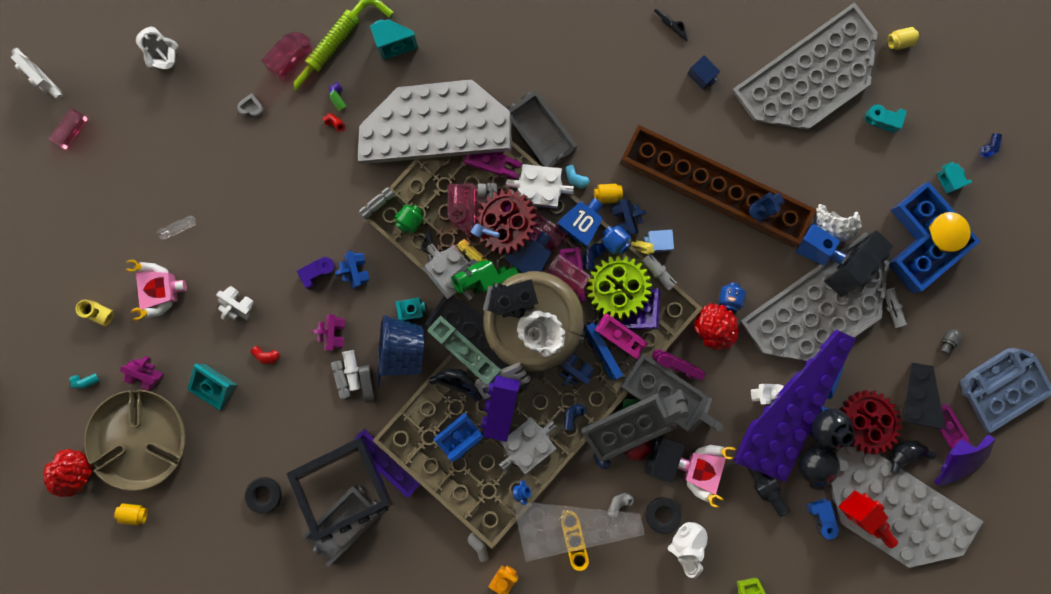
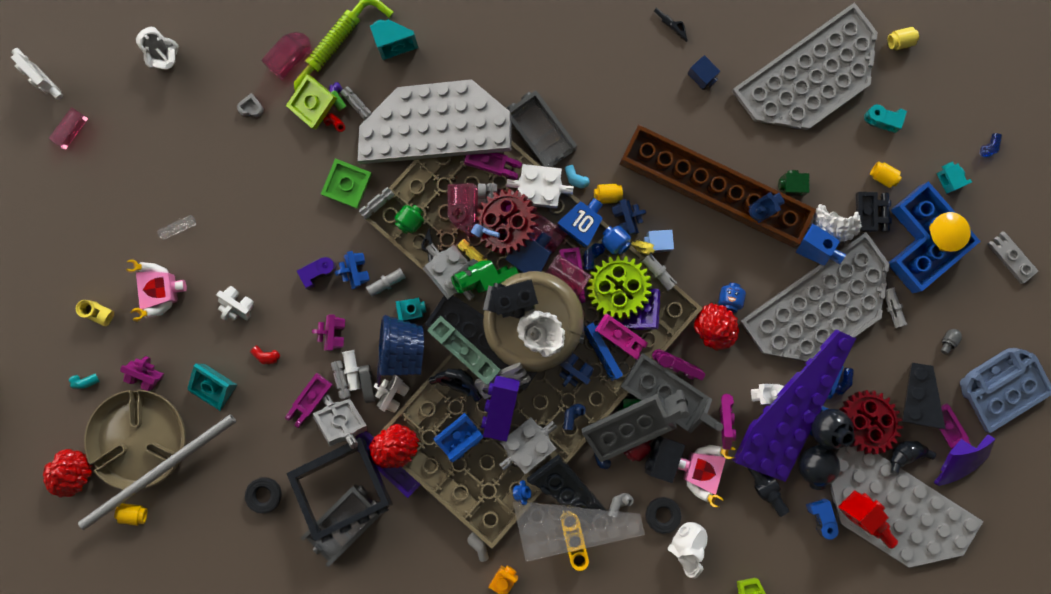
black wedge [824,230,894,297] -> none
none -> light grey piece [78,414,236,530]
none -> magenta hinge [285,373,333,428]
none -> lime plate [286,74,337,130]
none -> light grey plate [313,395,367,449]
none -> bright green plate [321,158,372,209]
none -> light grey axle [341,86,371,120]
none -> light grey pin [366,268,406,297]
none -> red hair [369,424,419,468]
none -> white hips [374,375,409,413]
none -> black wing [527,454,607,524]
none -> magenta hinge [720,394,736,450]
none -> dark green brick [778,170,809,196]
none -> clear blue arm [835,368,854,395]
none -> black plate [856,192,892,232]
none -> yellow brick [870,161,902,188]
none -> light grey hinge [987,231,1038,284]

